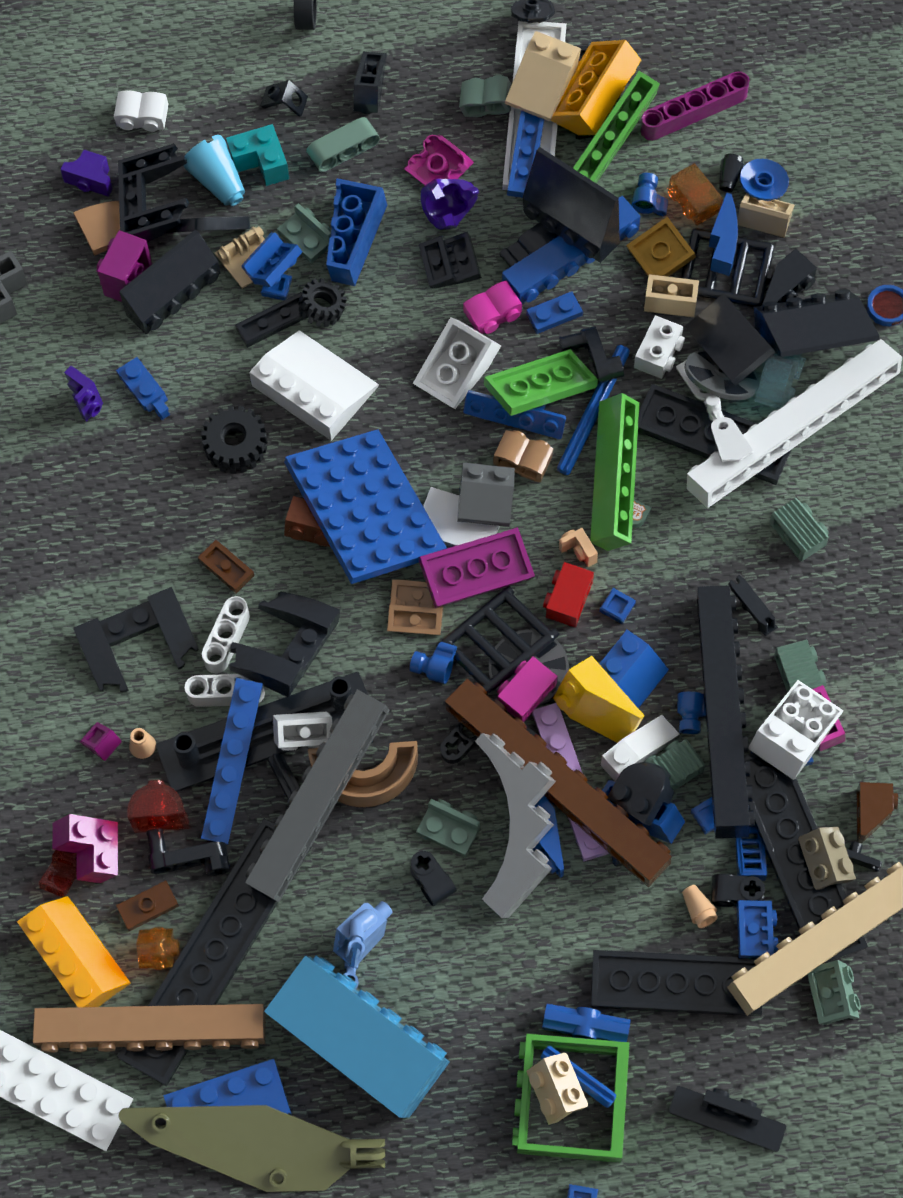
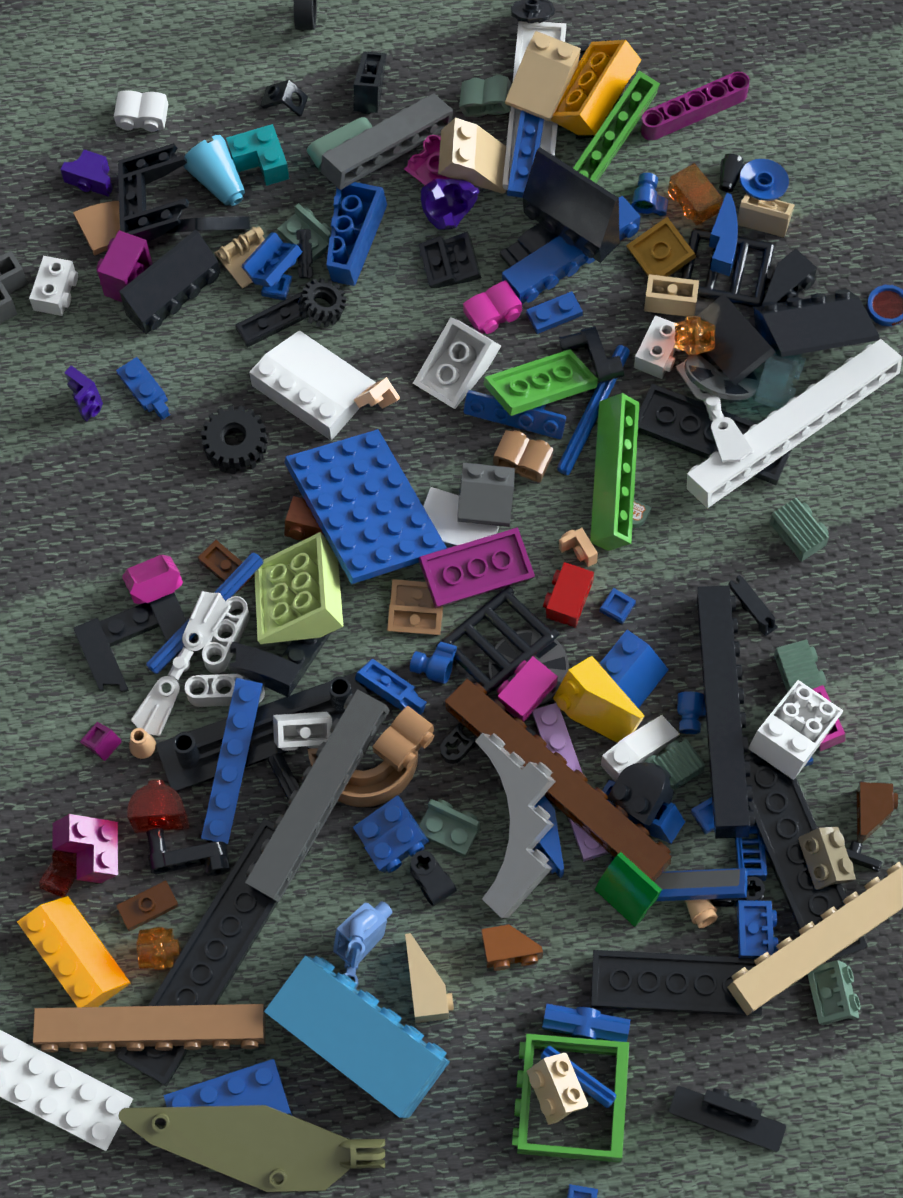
none -> white brick [29,256,78,316]
none -> dark pink slope [122,555,183,604]
none -> white piece [131,591,231,736]
none -> blue axle [146,553,263,674]
none -> yellowish green slope [255,532,343,644]
none -> black axle [296,229,313,278]
none -> dark grey brick [321,93,453,190]
none -> blue plate [353,795,429,873]
none -> light nougat bracket [354,377,400,408]
none -> blue hinge [355,659,427,715]
none -> medium nougat brick [373,706,434,772]
none -> tan slope [405,933,454,1023]
none -> tan slope [438,118,506,194]
none -> dark orange slope [481,924,543,971]
none -> green slope [594,852,662,927]
none -> tile [654,868,748,901]
none -> clear orange brick [674,316,715,355]

